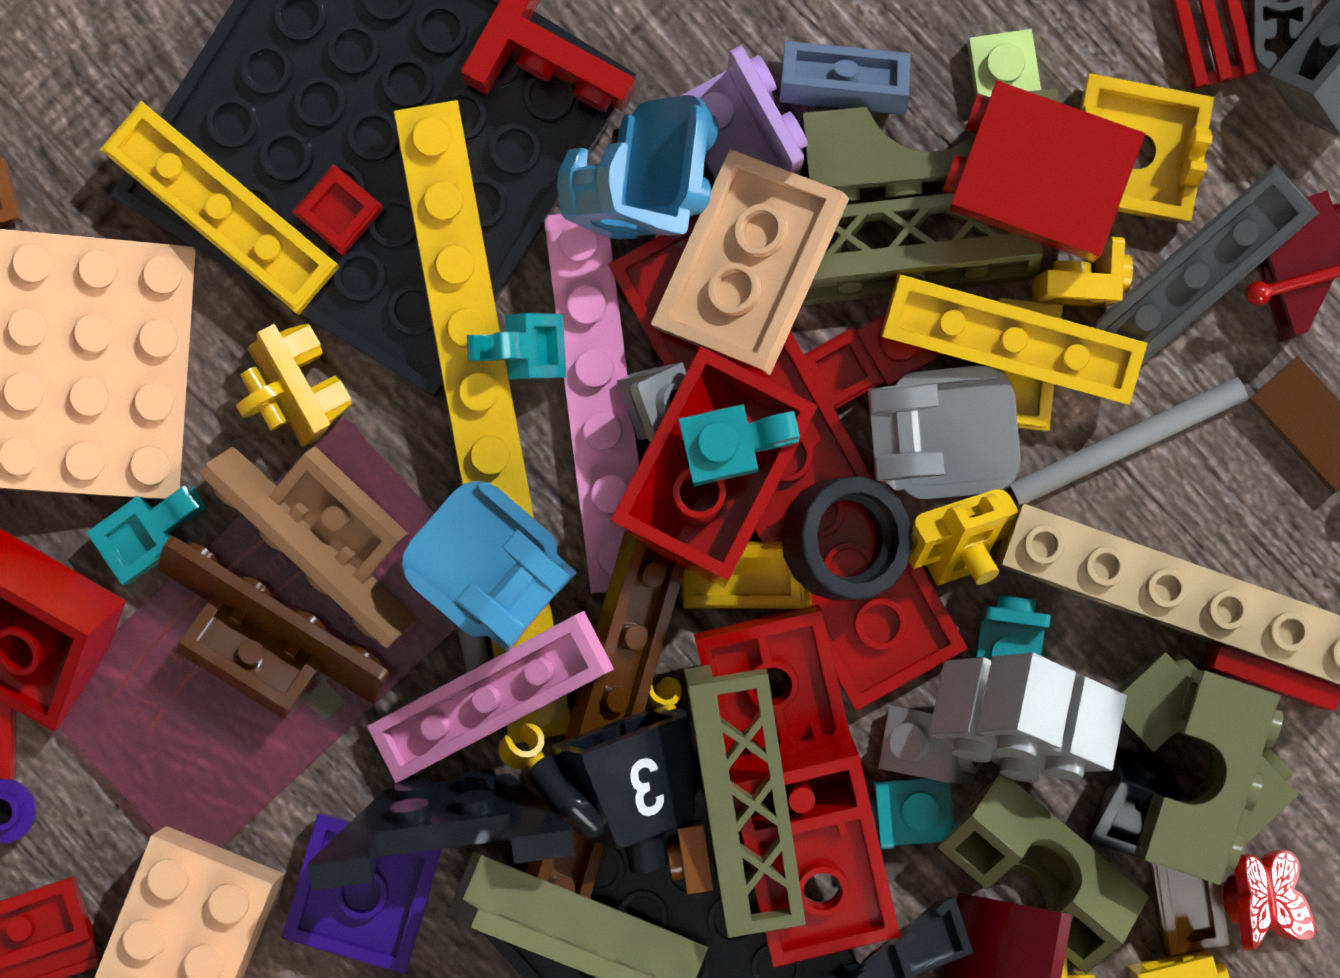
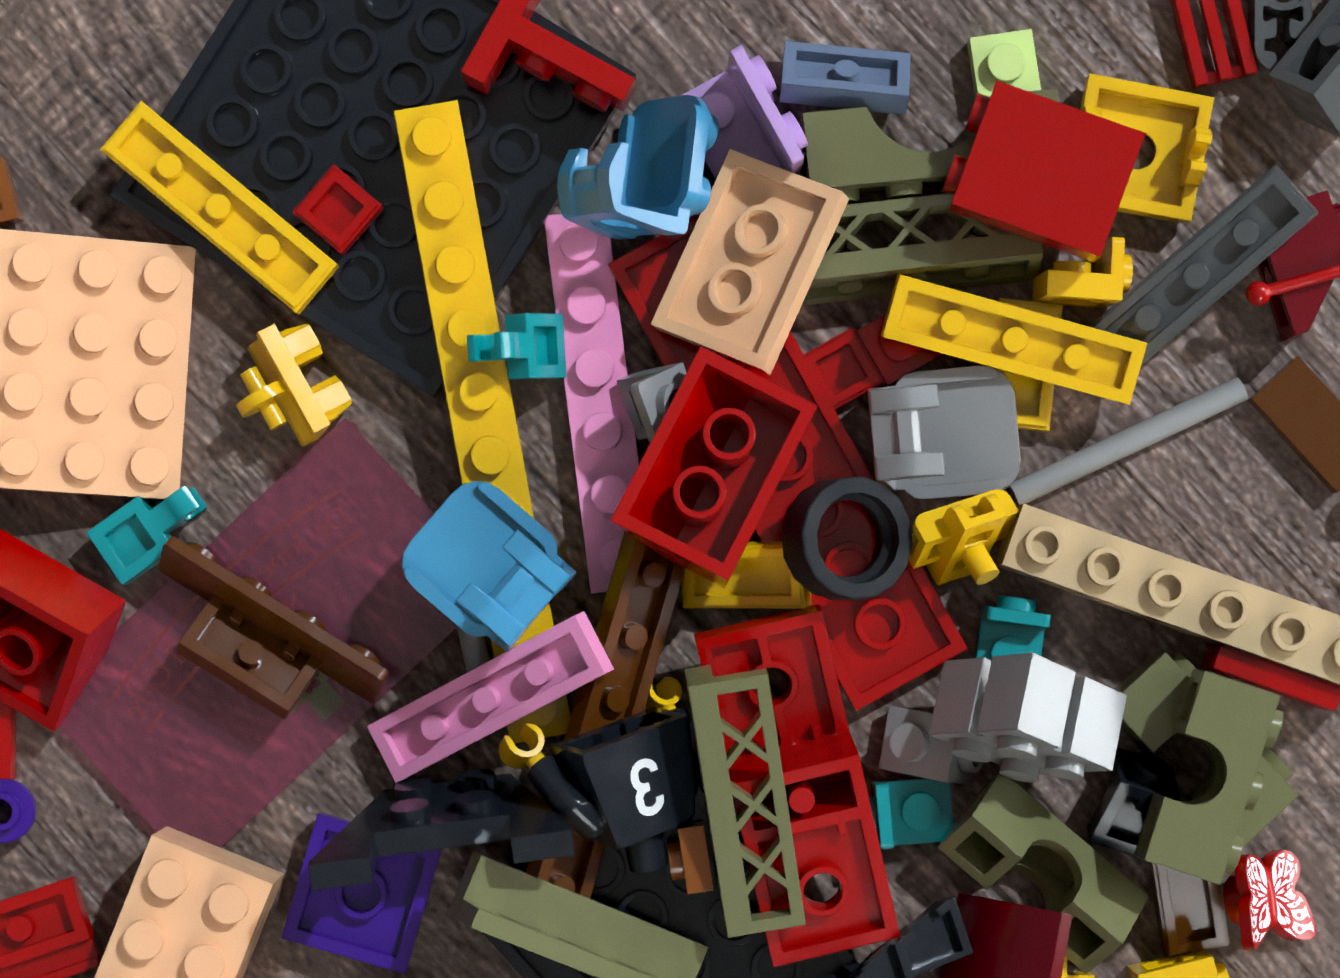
medium nougat bracket [200,446,417,648] -> none
teal plate [679,404,800,487] -> none

